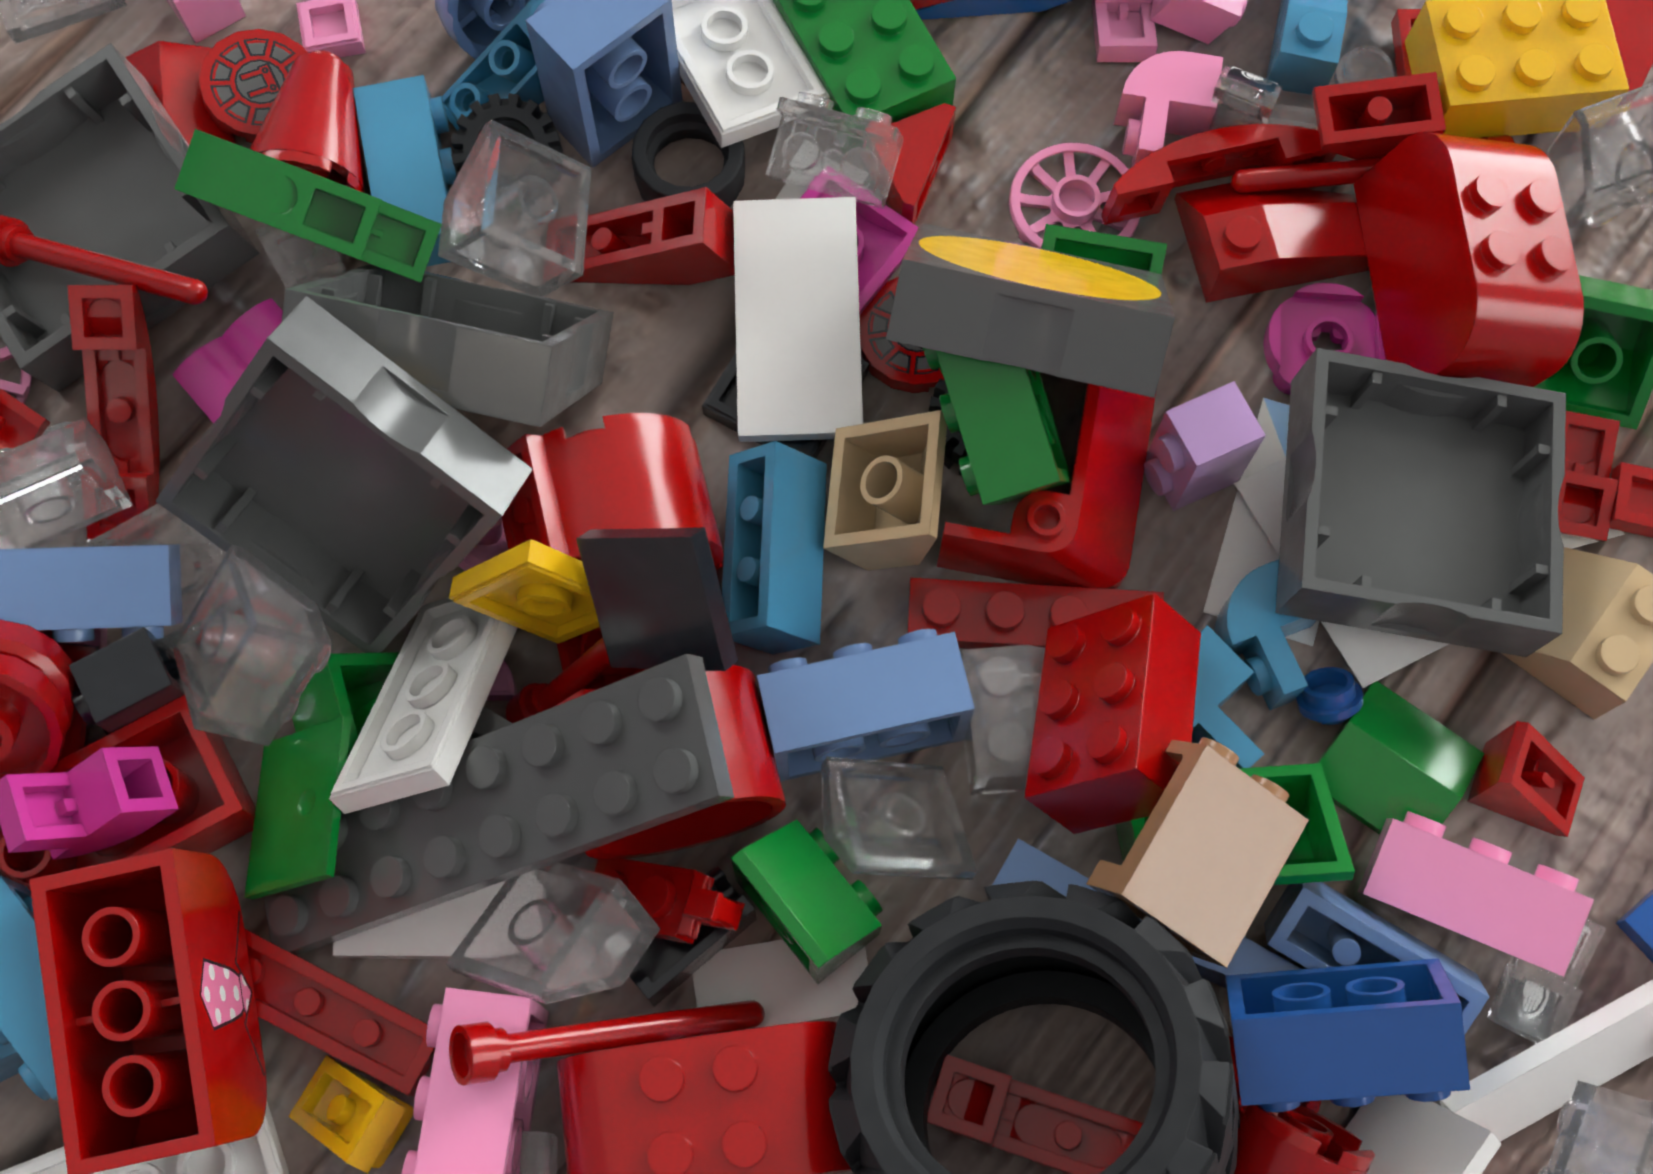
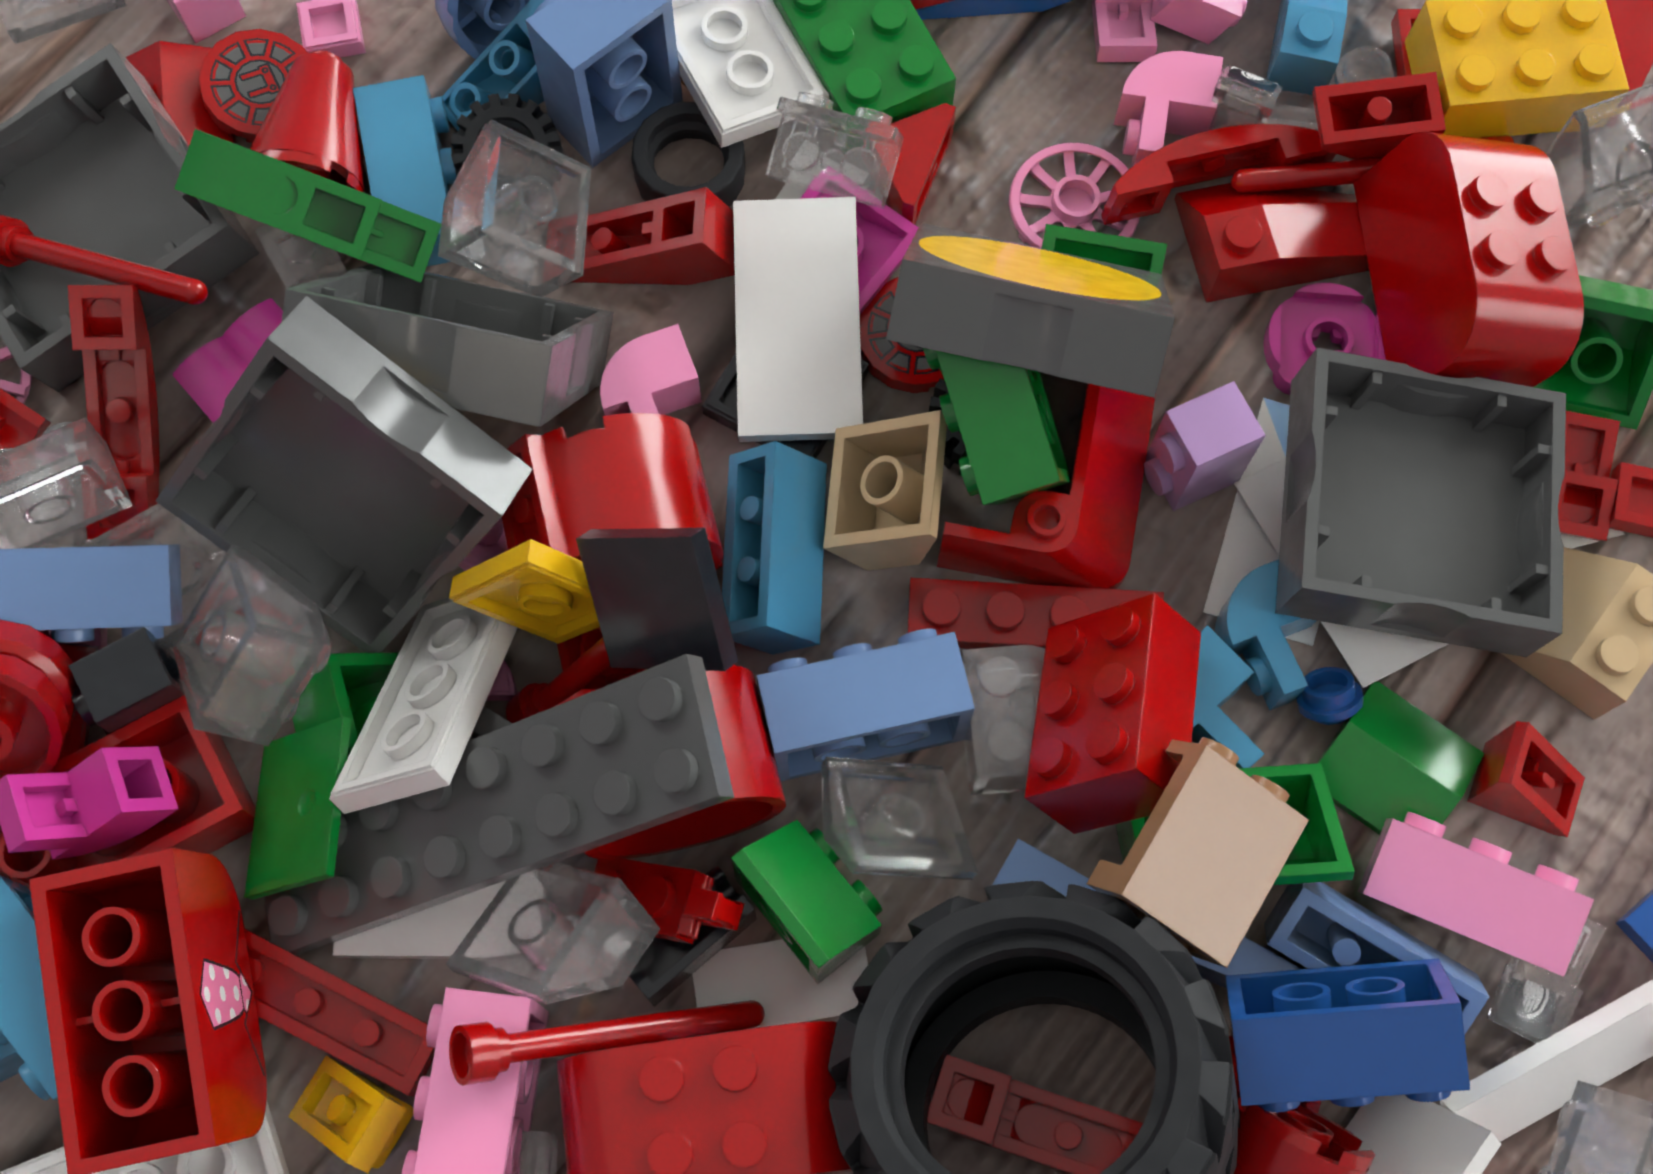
none -> bright pink brick [600,324,702,416]

